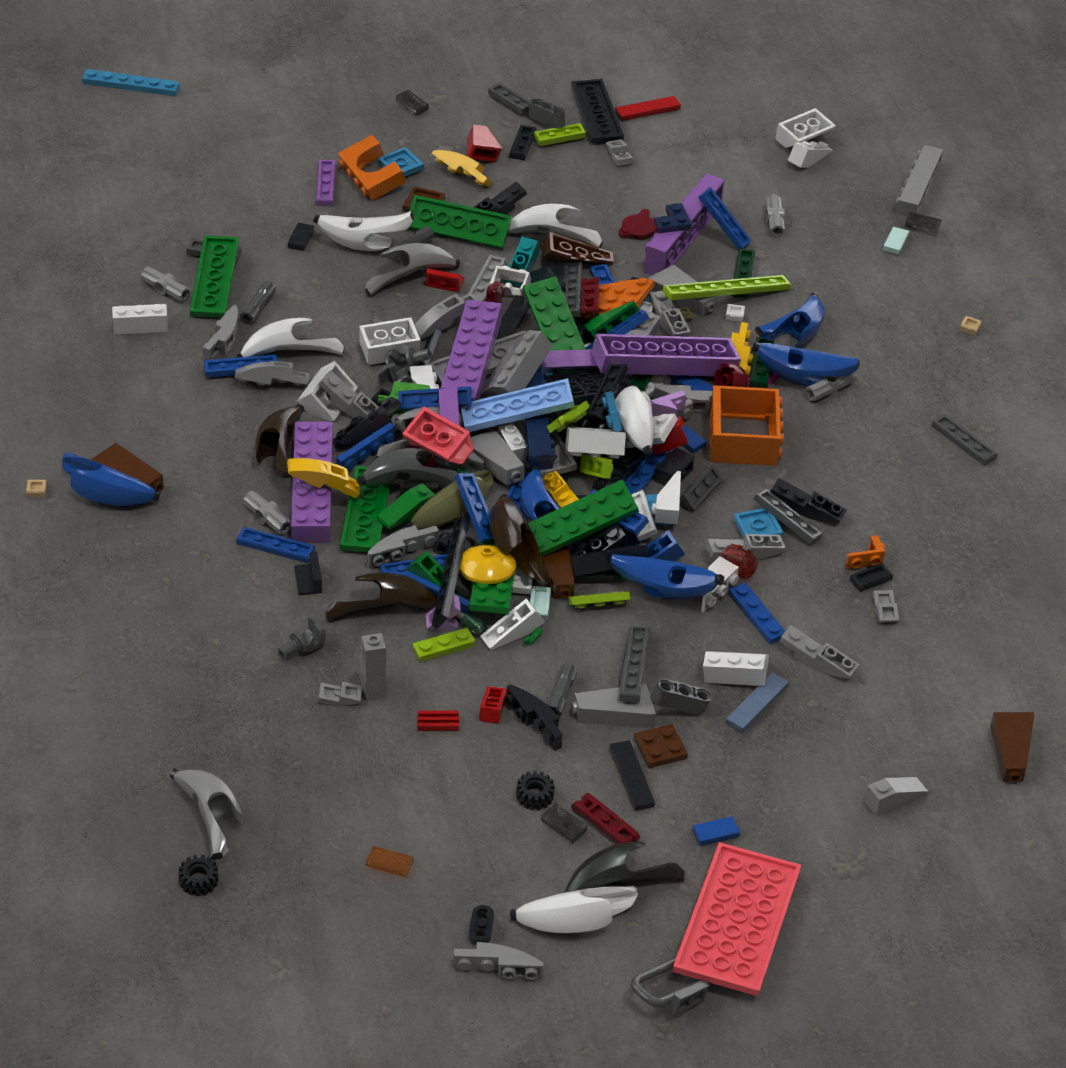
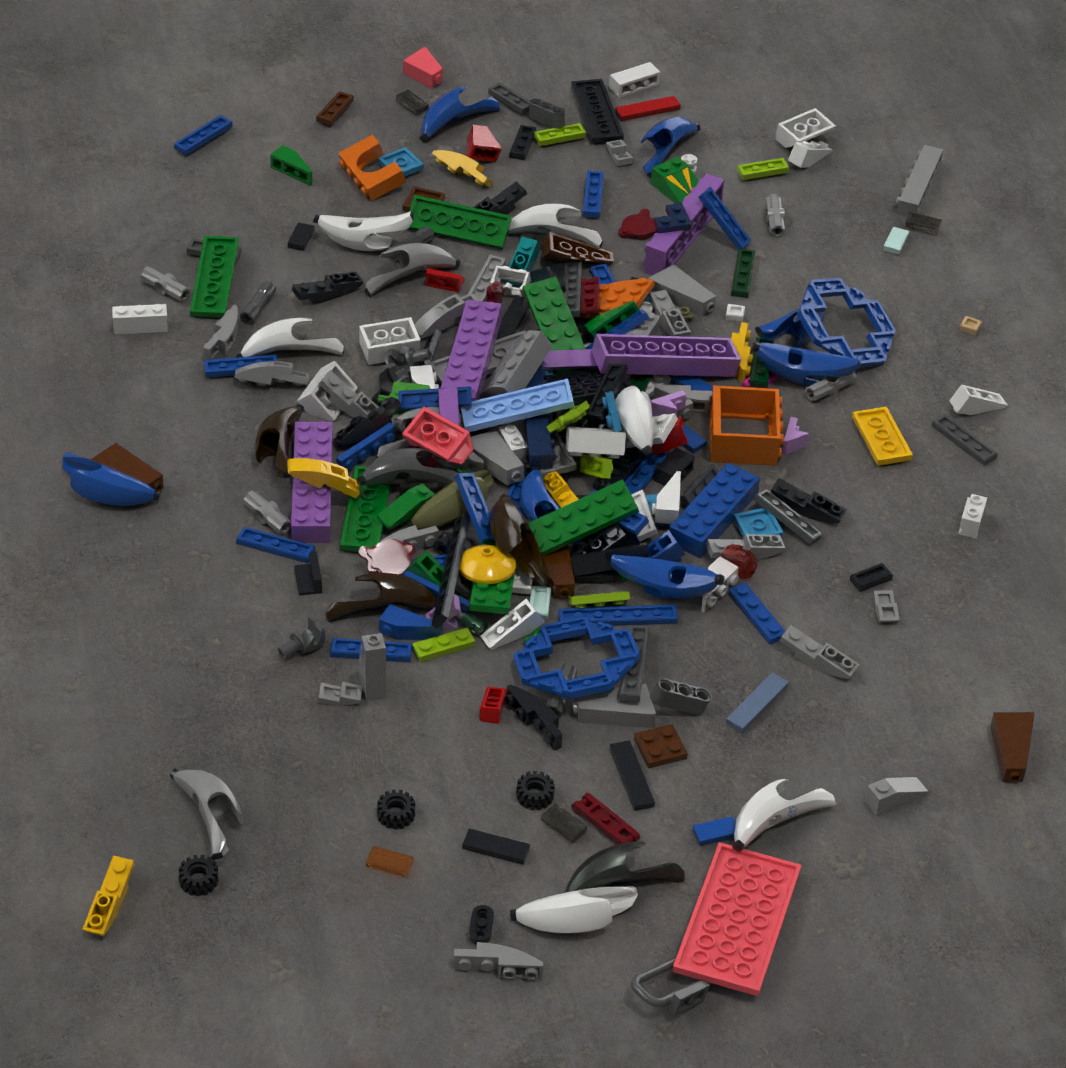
tan tile [26,480,47,498] -> none
dark azure plate [82,69,180,96] -> none
medium lavender tile [316,160,335,206] -> none
red tile [418,710,459,731] -> none
lime tile [662,275,791,300] -> none
white slope [703,651,769,686] -> none
dark red cylinder [714,363,748,387] -> none
orange bracket [845,535,885,570] -> none
none -> yellow slope [82,856,135,936]
none -> blue plate [174,115,233,156]
none -> green slope [270,145,312,186]
none -> black slope [292,271,364,304]
none -> reddish brown plate [316,91,354,126]
none -> blue tile [330,638,412,663]
none -> tile [358,539,415,589]
none -> black tyre [377,789,415,830]
none -> blue slope [379,604,443,640]
none -> coral slope [403,47,443,88]
none -> blue piece [419,87,500,142]
none -> black tile [462,828,530,865]
none -> blue plate [513,617,640,699]
none -> blue tile [558,605,678,626]
none -> blue plate [583,170,604,218]
none -> white brick [609,62,660,98]
none -> blue piece [641,117,700,178]
none -> green slope [651,157,699,203]
none -> blue brick [669,463,760,558]
none -> white wheel [681,154,697,173]
none -> white piece [732,779,836,852]
none -> lime plate [737,158,789,180]
none -> lavender slope [782,417,809,455]
none -> blue plate [797,278,896,368]
none -> yellow plate [852,406,913,466]
none -> white slope [949,385,1008,415]
none -> white window [958,494,987,539]

